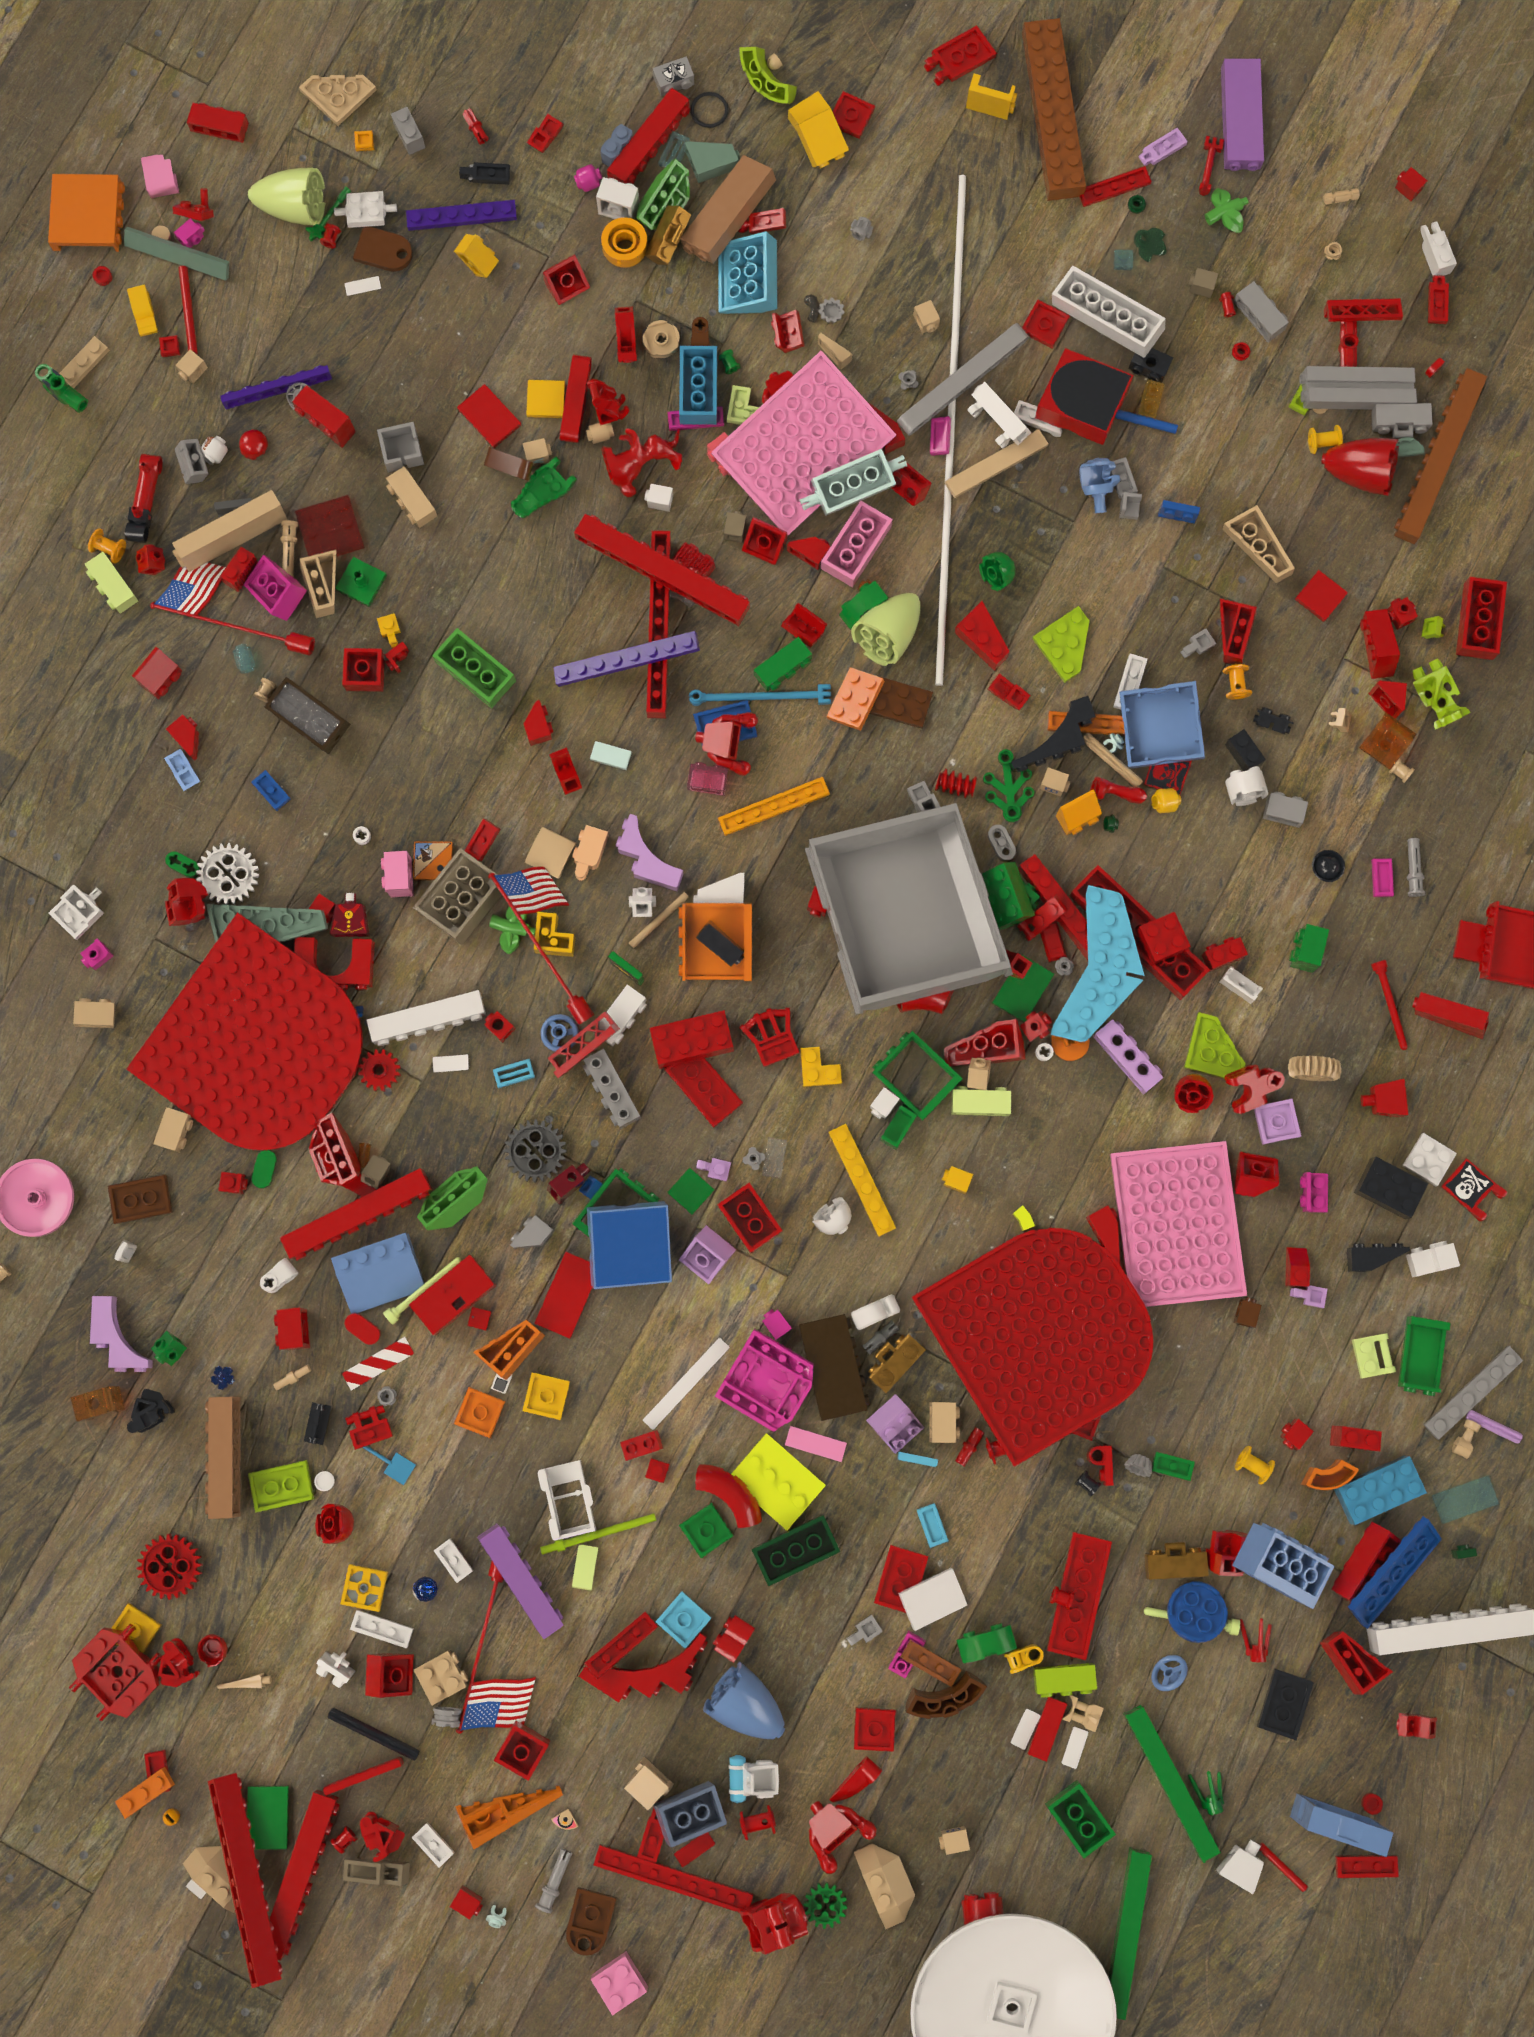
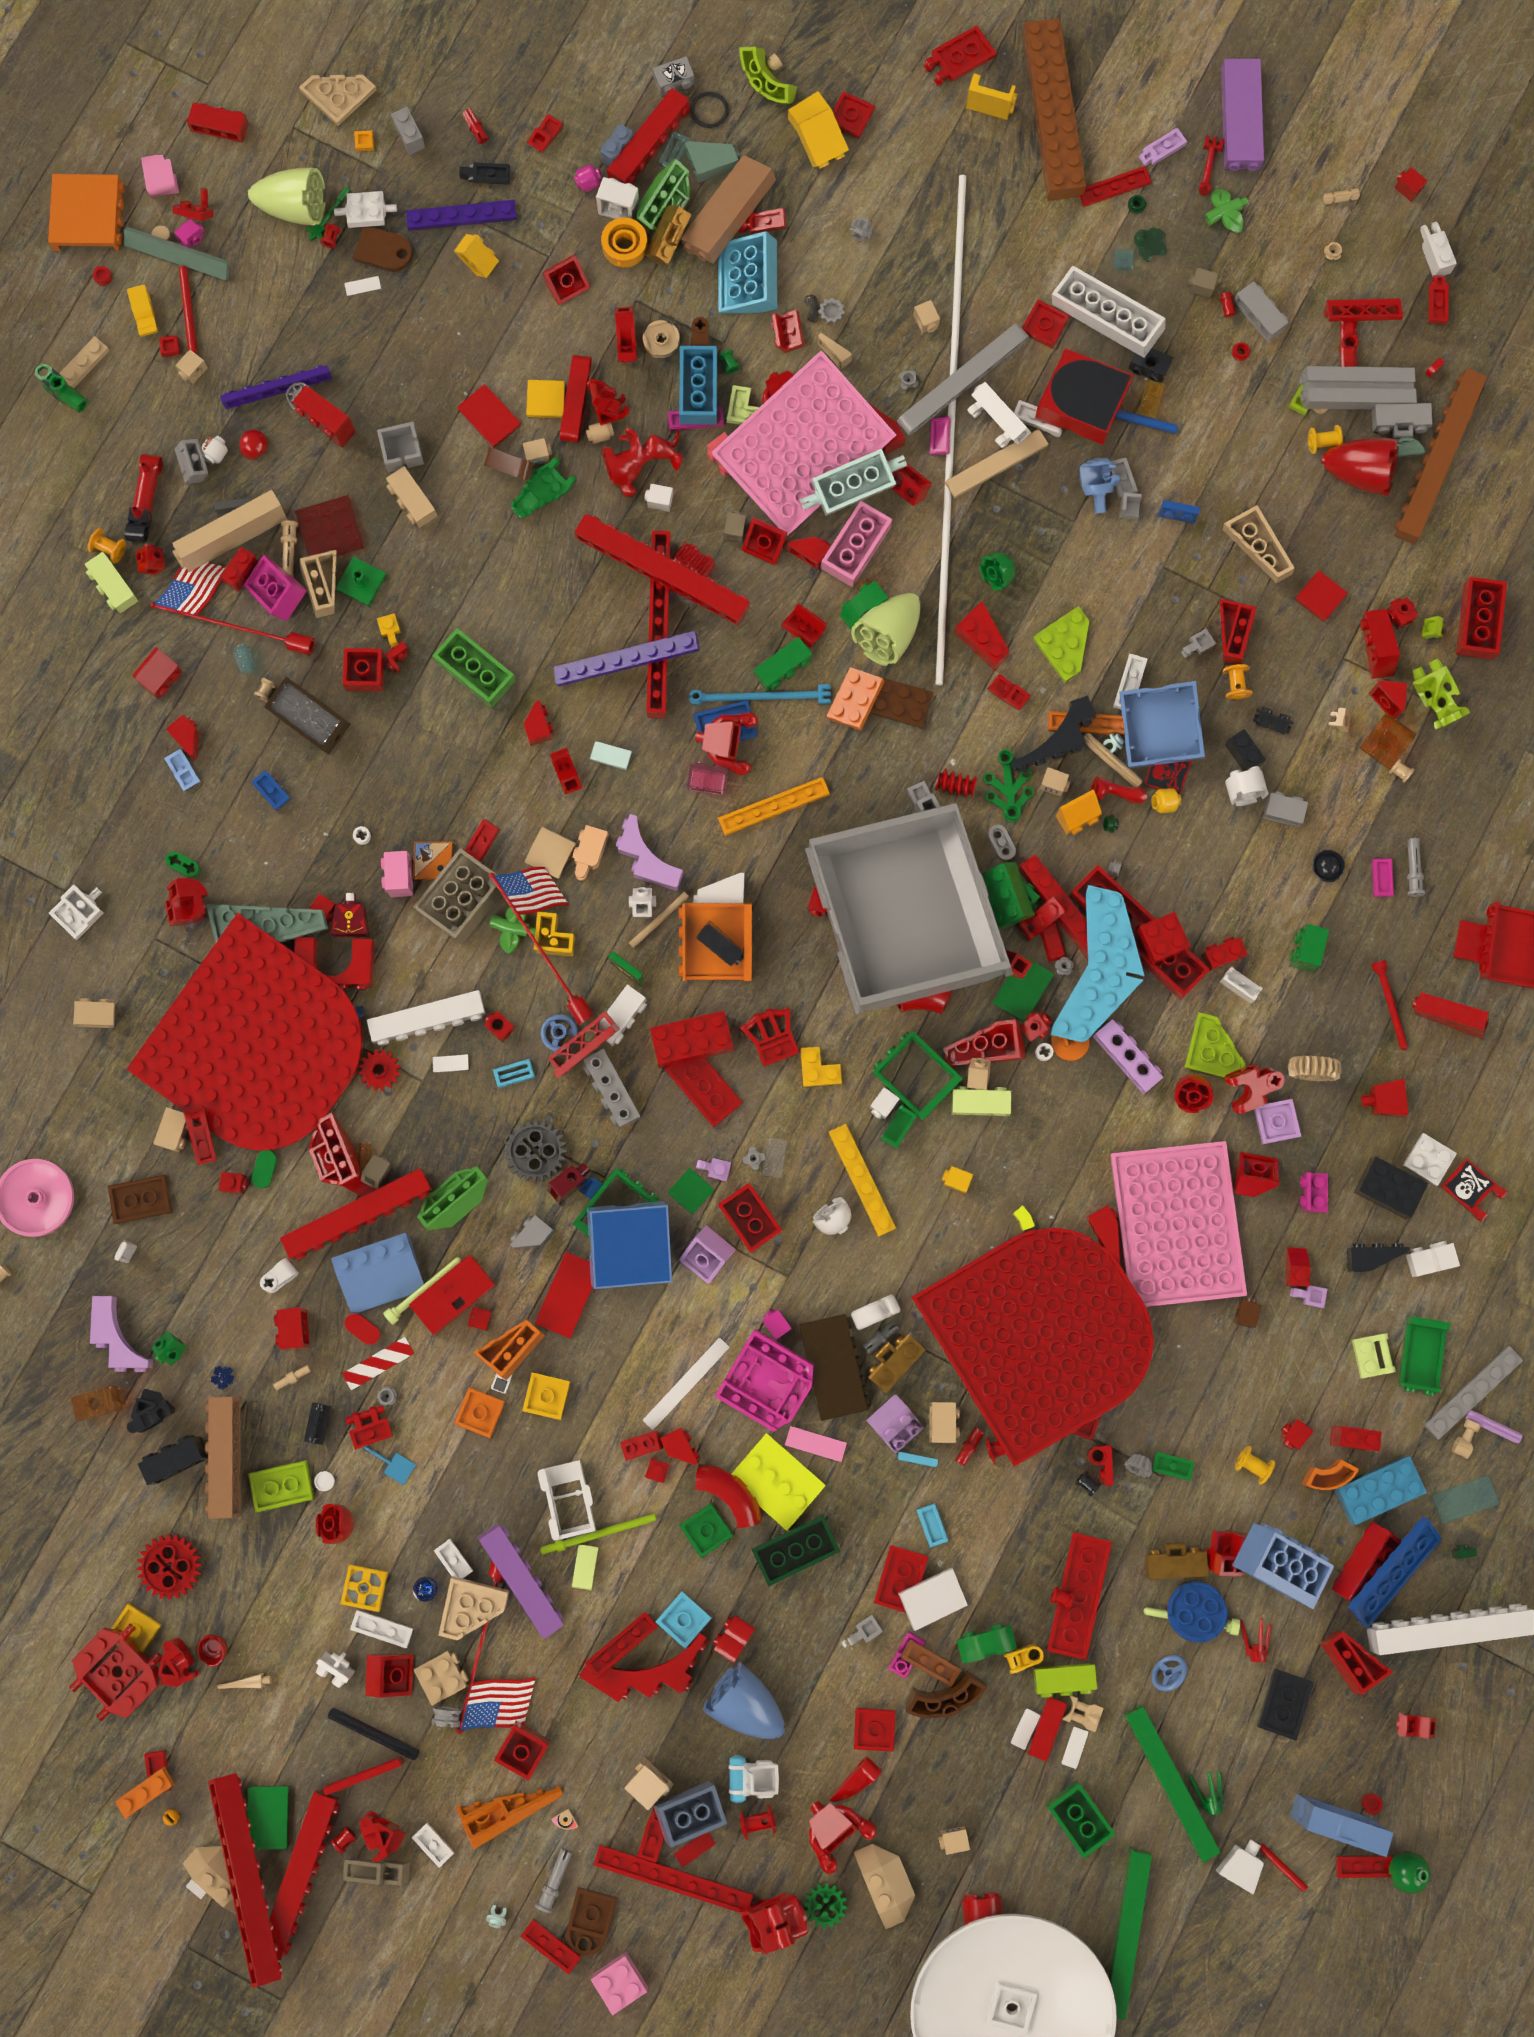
dark pink brick [80,938,114,970] -> none
white gear [196,843,259,905] -> none
red brick [450,1885,483,1920] -> none
none -> black brick [138,1435,208,1486]
none -> red plate [183,1108,216,1165]
none -> tan plate [438,1576,510,1640]
none -> red plate [520,1918,581,1975]
none -> red slope [660,1427,700,1465]
none -> light grey plate [1107,859,1122,877]
none -> green cylinder [1389,1850,1431,1894]

